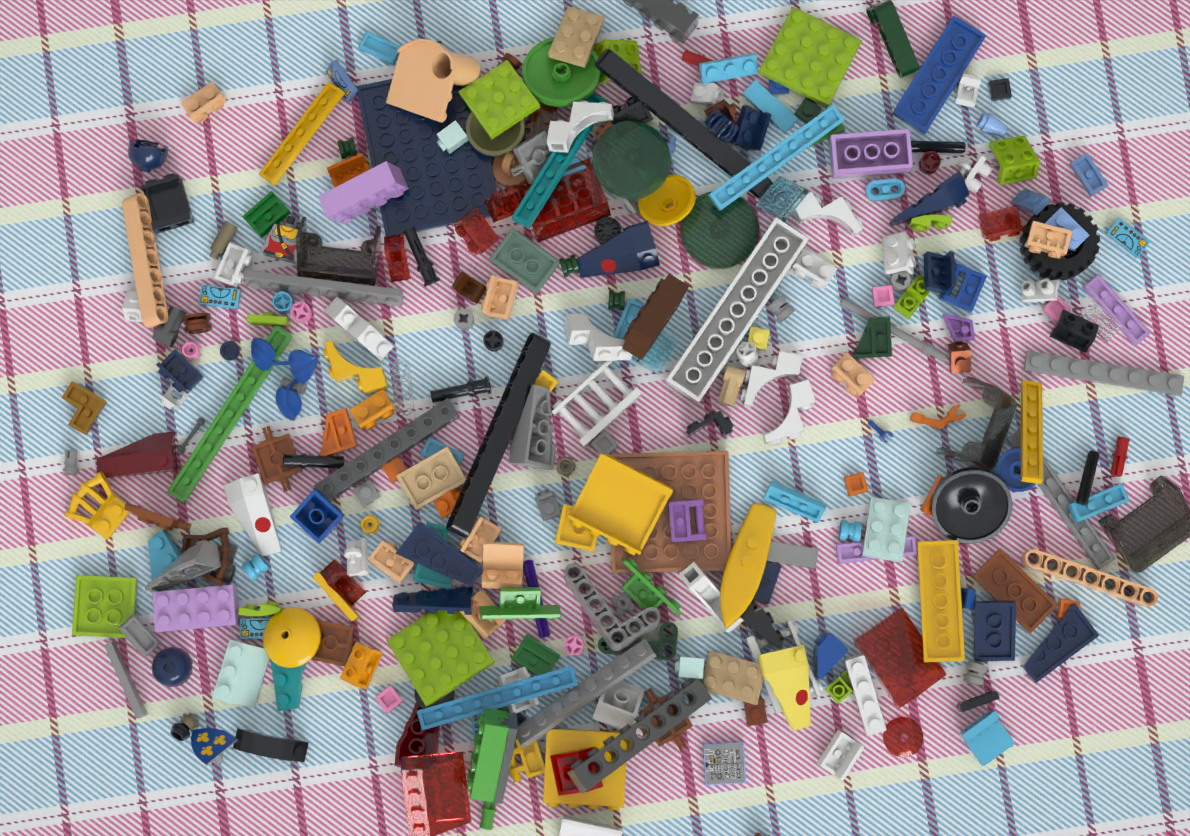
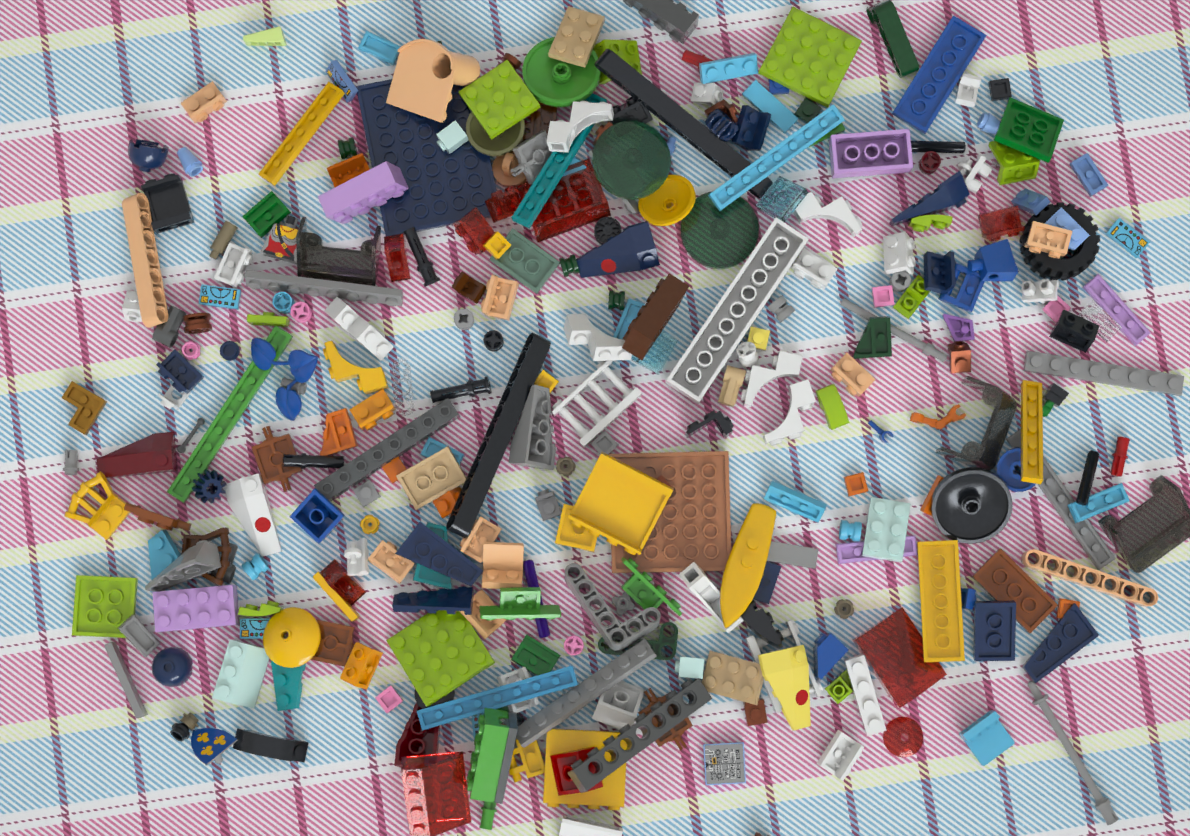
medium lavender plate [668,500,707,543] -> none
medium azure plate [865,179,905,201] -> none
black tile [956,691,1000,712] -> none
light grey wheel [963,661,988,686] -> none
none -> light blue cone [177,147,203,177]
none -> dark blue gear [192,469,227,503]
none -> yellowish green slope [243,27,286,46]
none -> yellow plate [483,231,511,259]
none -> lime slope [816,384,849,430]
none -> dark tan plate [834,599,854,619]
none -> blue torso [967,239,1019,281]
none -> green plate [994,97,1064,163]
none -> light grey bar [1028,681,1119,825]
none -> black piece [1042,383,1069,417]

